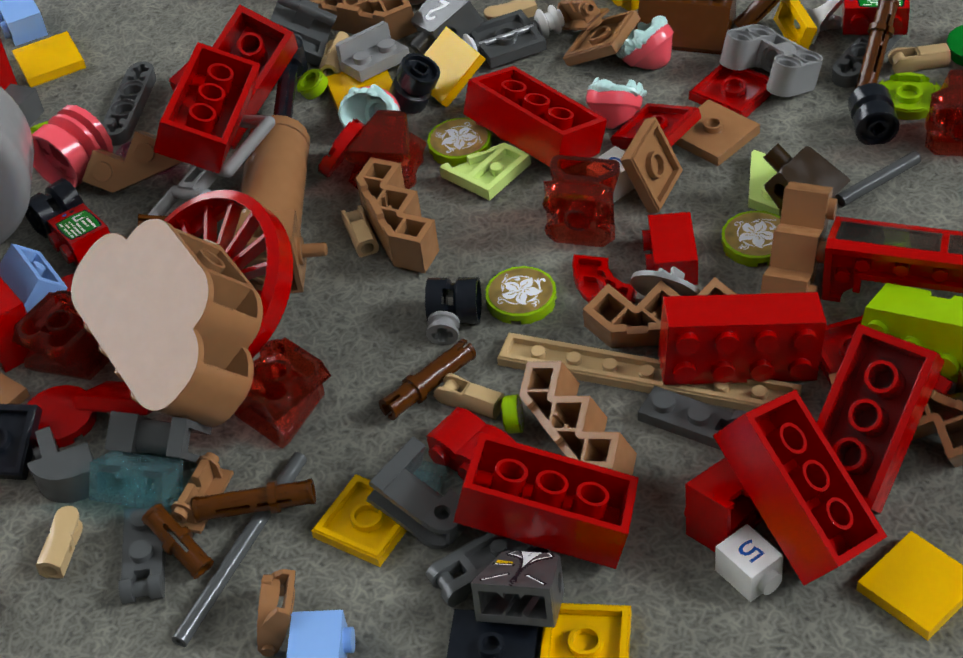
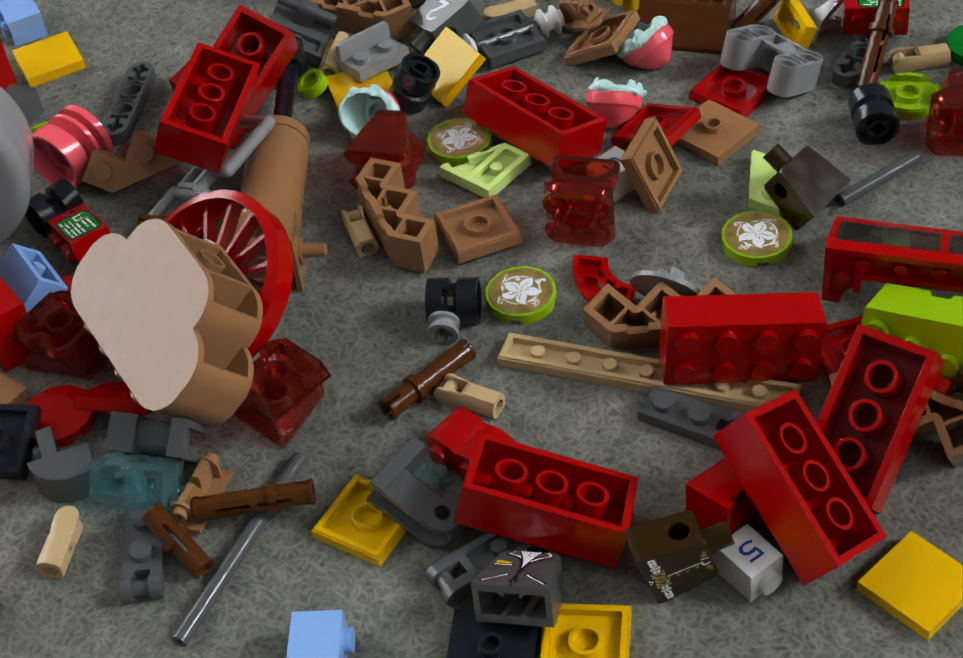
medium nougat helmet [257,569,296,657] -> none
red tile [318,118,366,178] -> none
lime tile [501,394,524,434] -> none
medium nougat brick [519,361,637,476] -> none
red brick [642,212,698,285] -> none
medium nougat brick [760,181,838,294] -> none
none -> medium nougat plate [433,194,523,264]
none -> dark brown torso [624,510,735,604]

